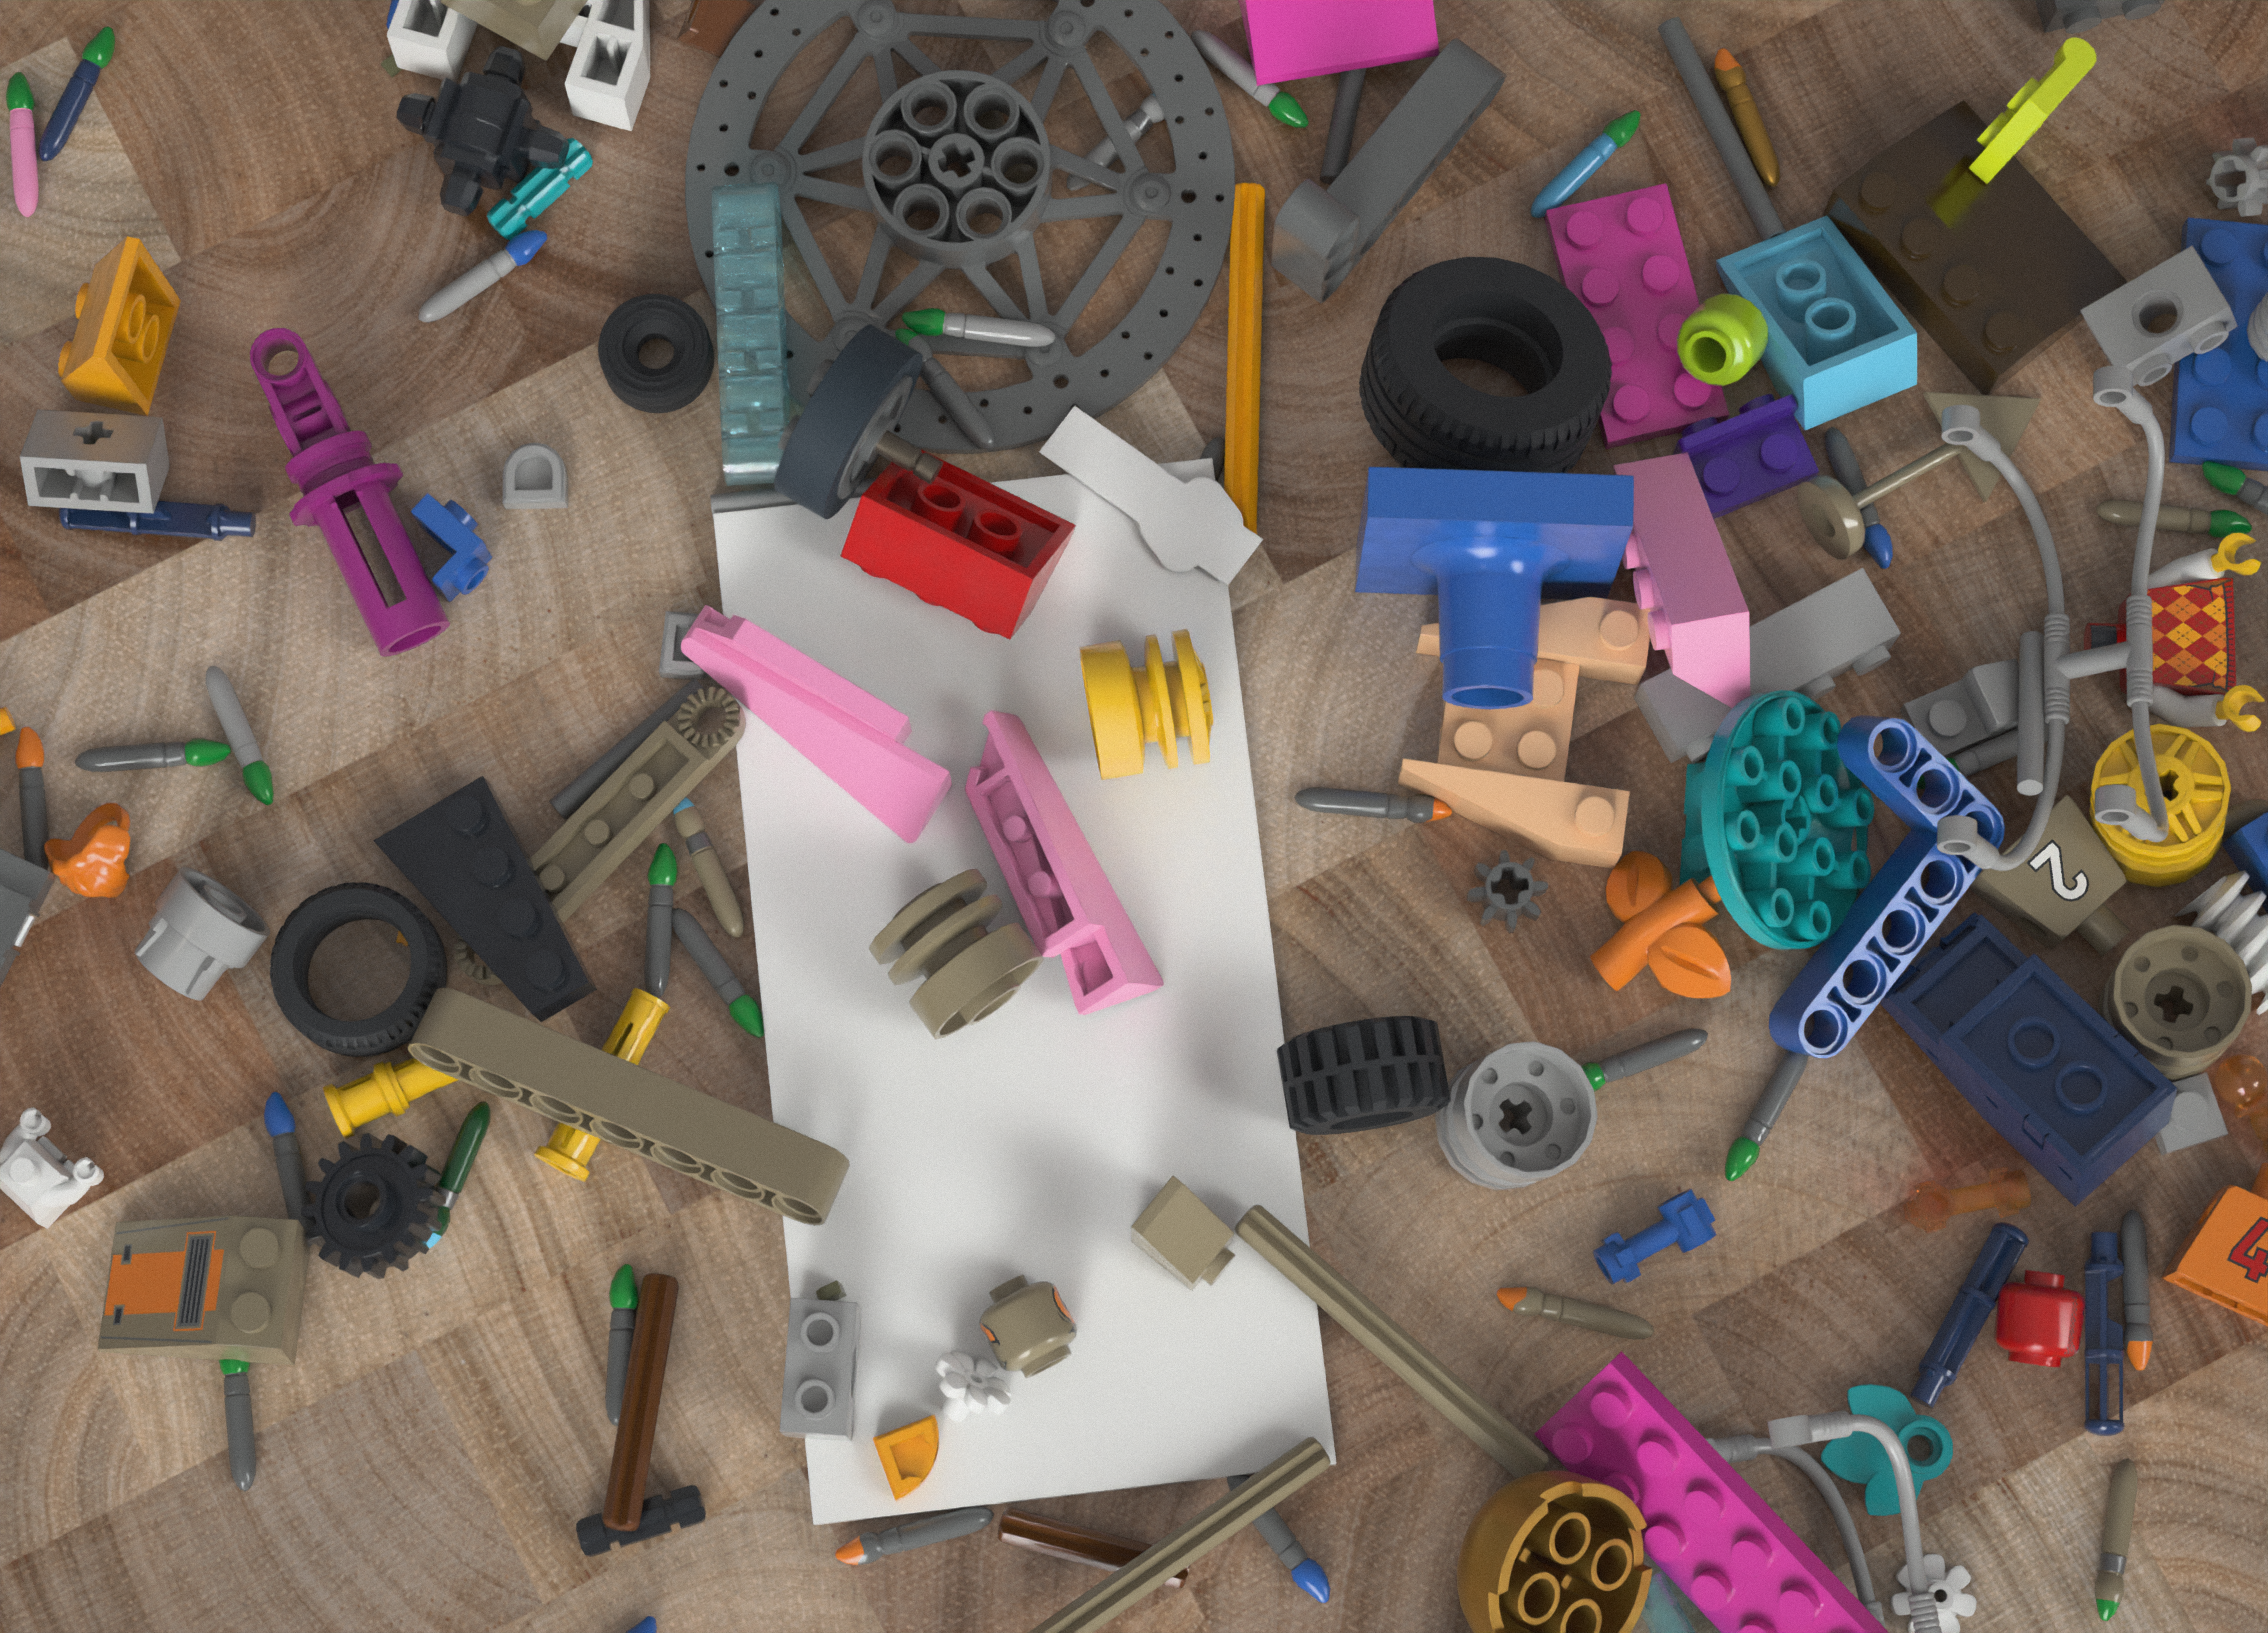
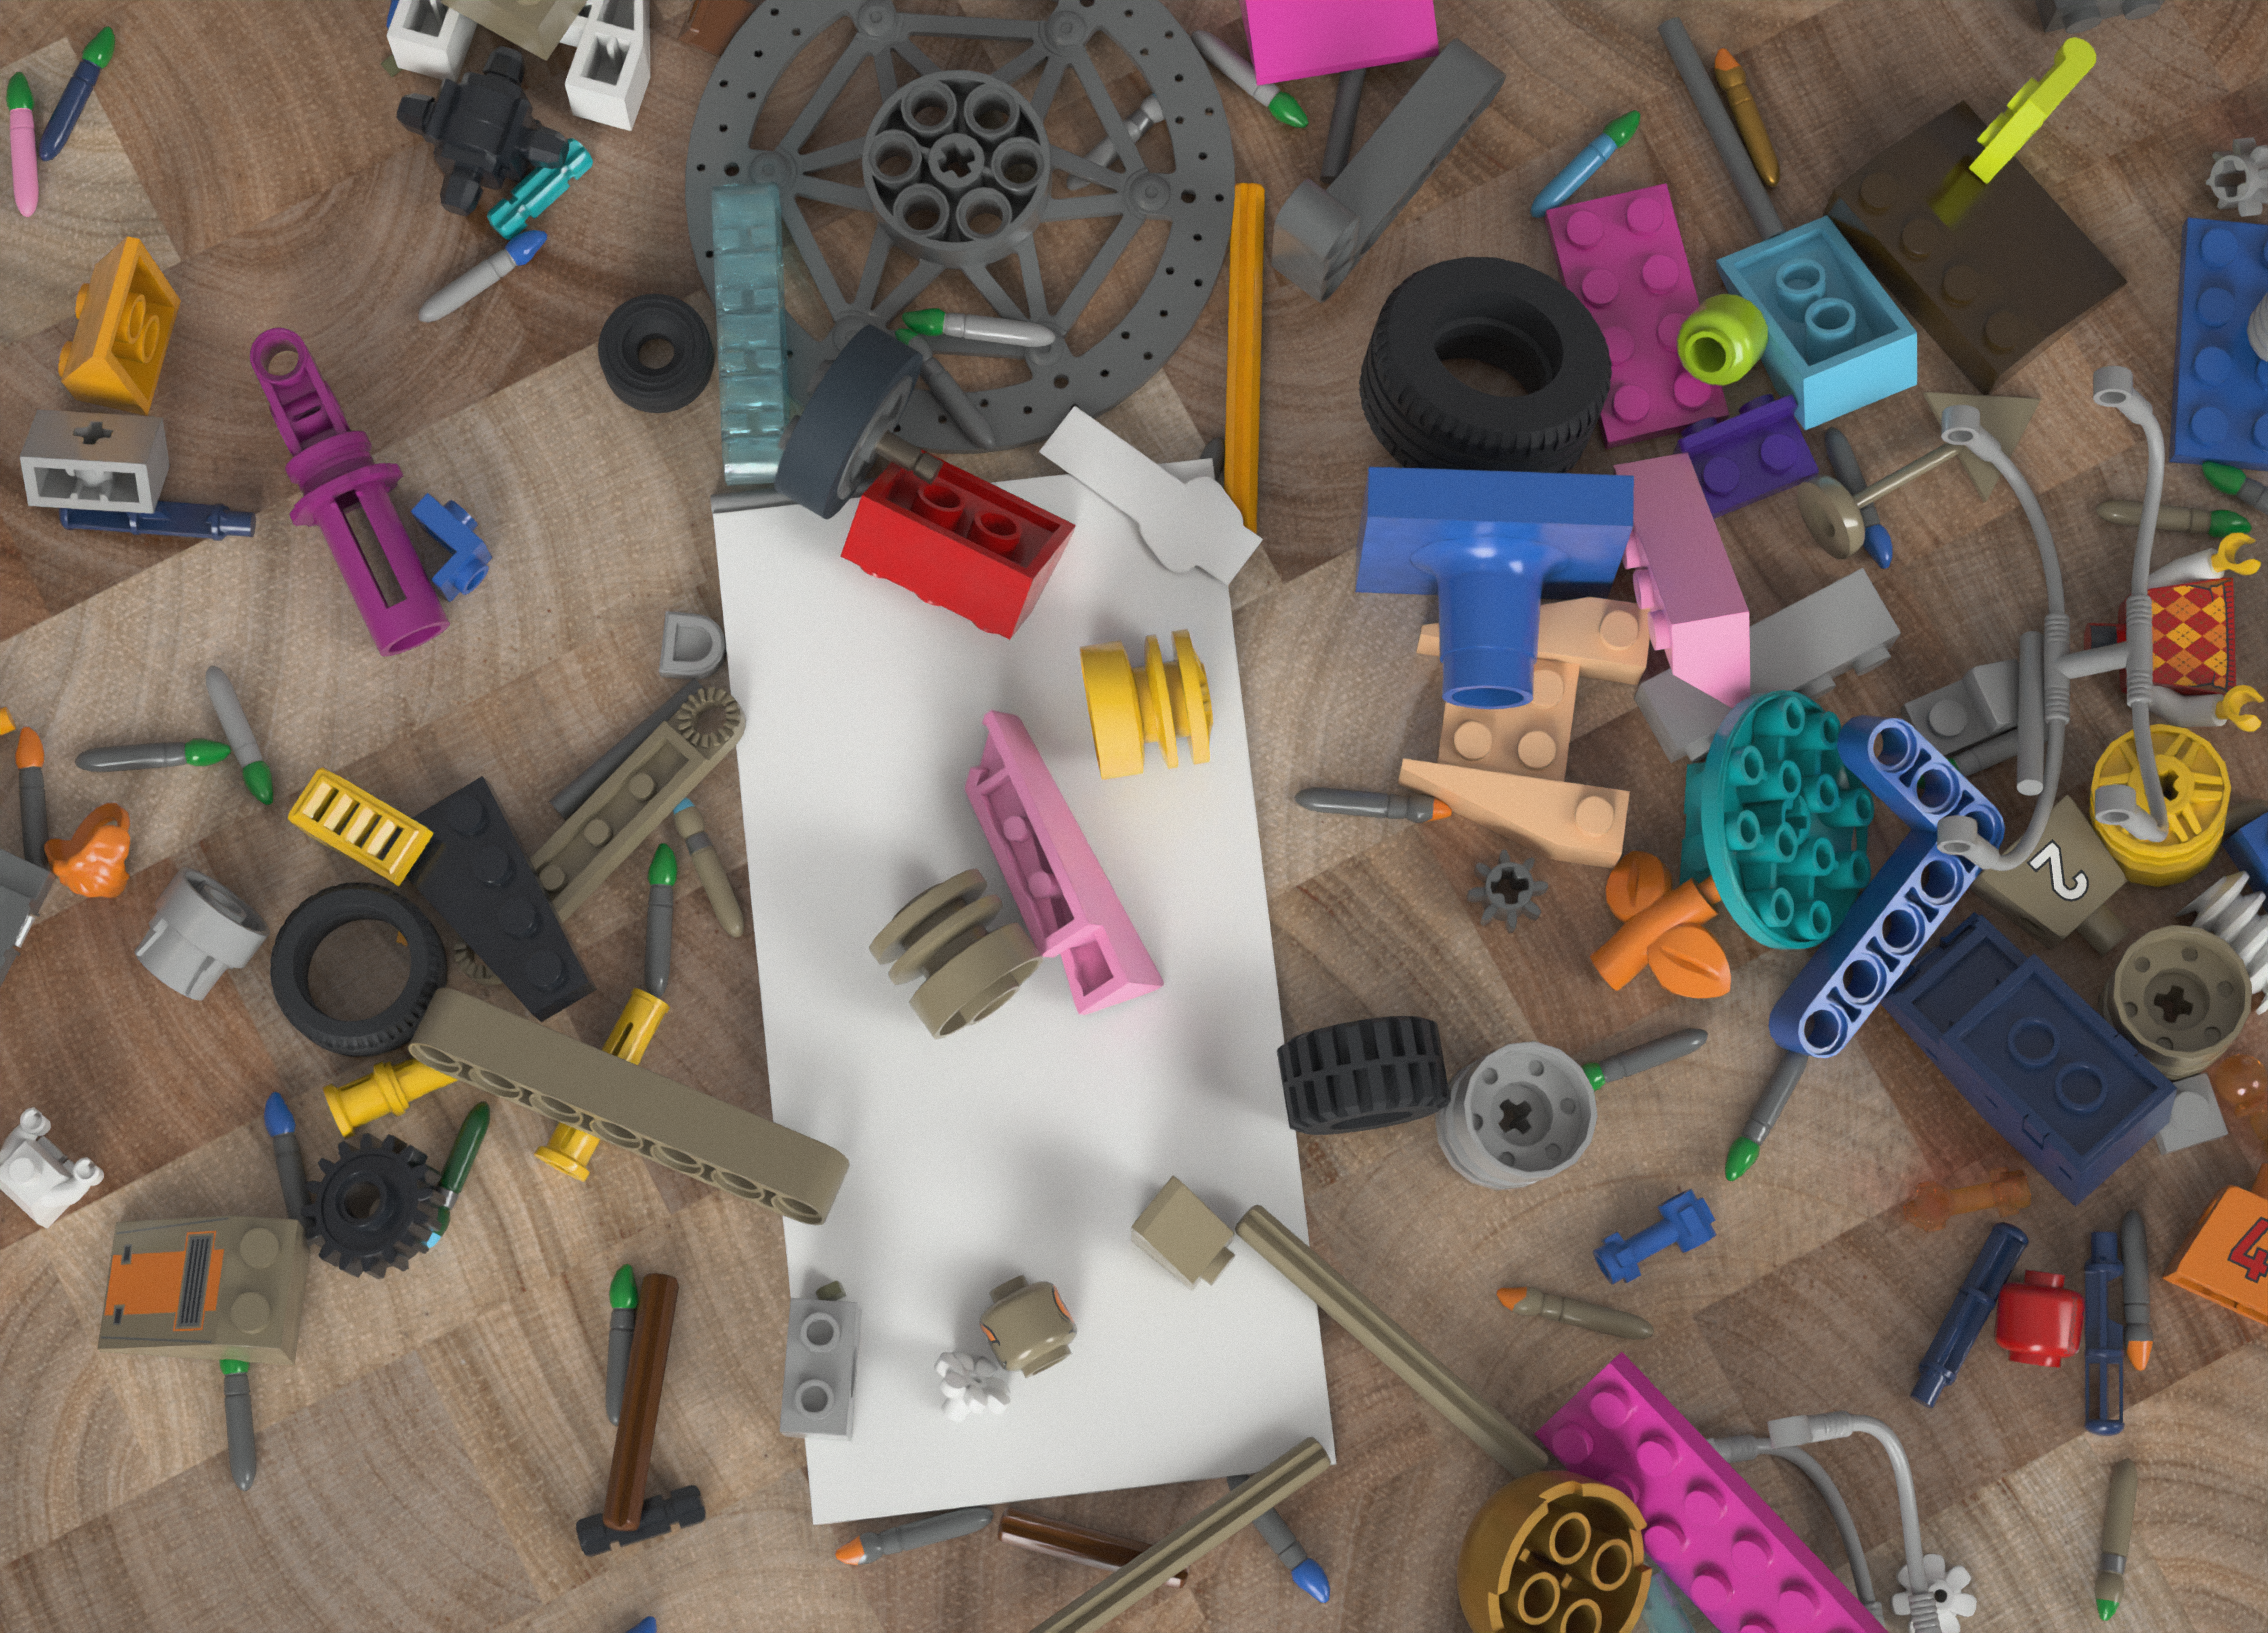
light grey tile [502,443,568,509] -> none
dark grey piece [672,908,765,1038] -> none
bright pink wedge [681,605,952,843] -> none
light orange tile [873,1415,939,1502] -> none
teal plate [1820,1384,1953,1516] -> none
light grey brick [2080,245,2238,387] -> none
none -> yellow slope [288,767,434,887]

